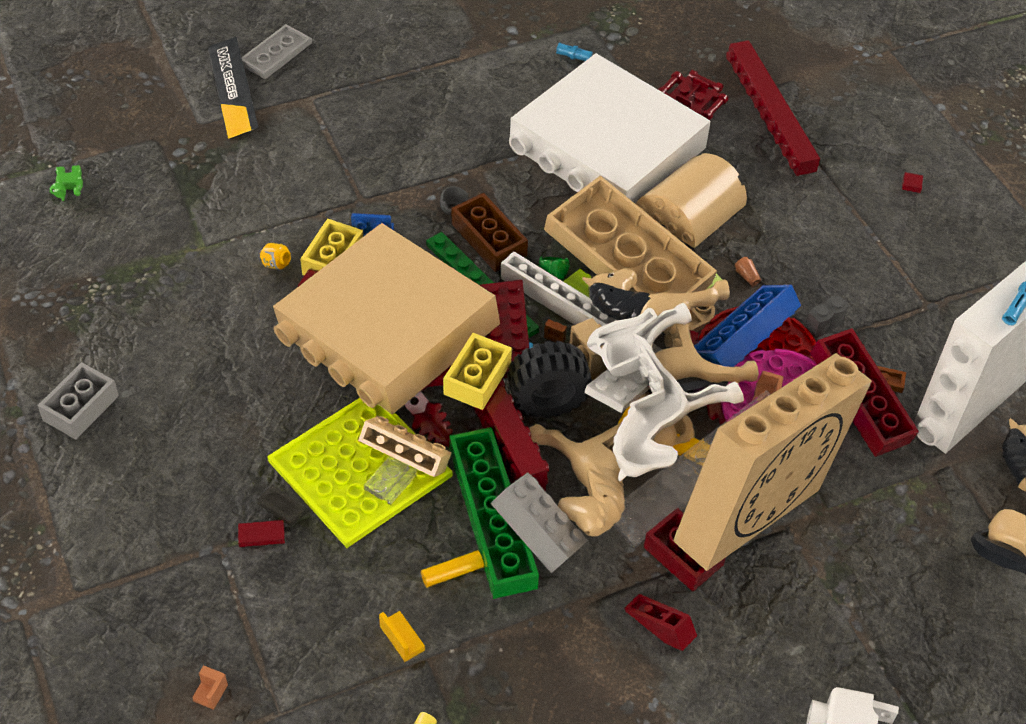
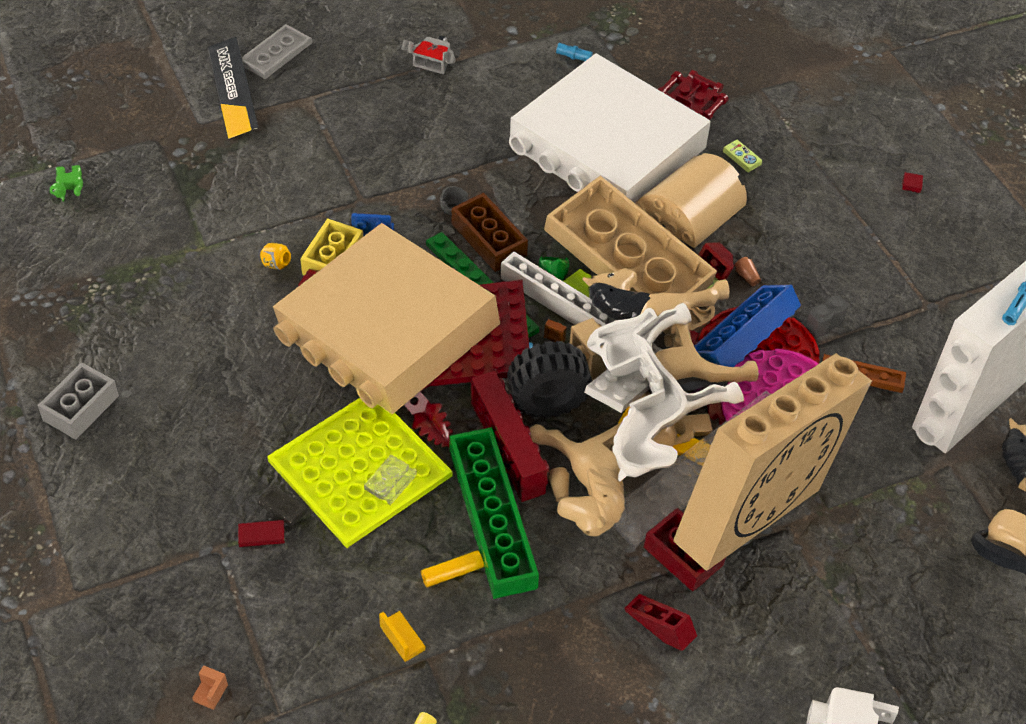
tan brick [358,416,451,477] -> none
light yellow brick [443,333,512,410] -> none
light grey brick [491,472,588,573] -> none
dark red brick [726,40,820,176] -> none
nougat panel [753,371,784,402] -> none
dark red brick [810,328,919,457] -> none
none -> light grey torso [401,36,456,74]
none -> tan cone [548,467,570,502]
none -> tan tile [688,414,712,436]
none -> dark red slope [698,242,734,280]
none -> yellowish green tile [723,140,762,172]

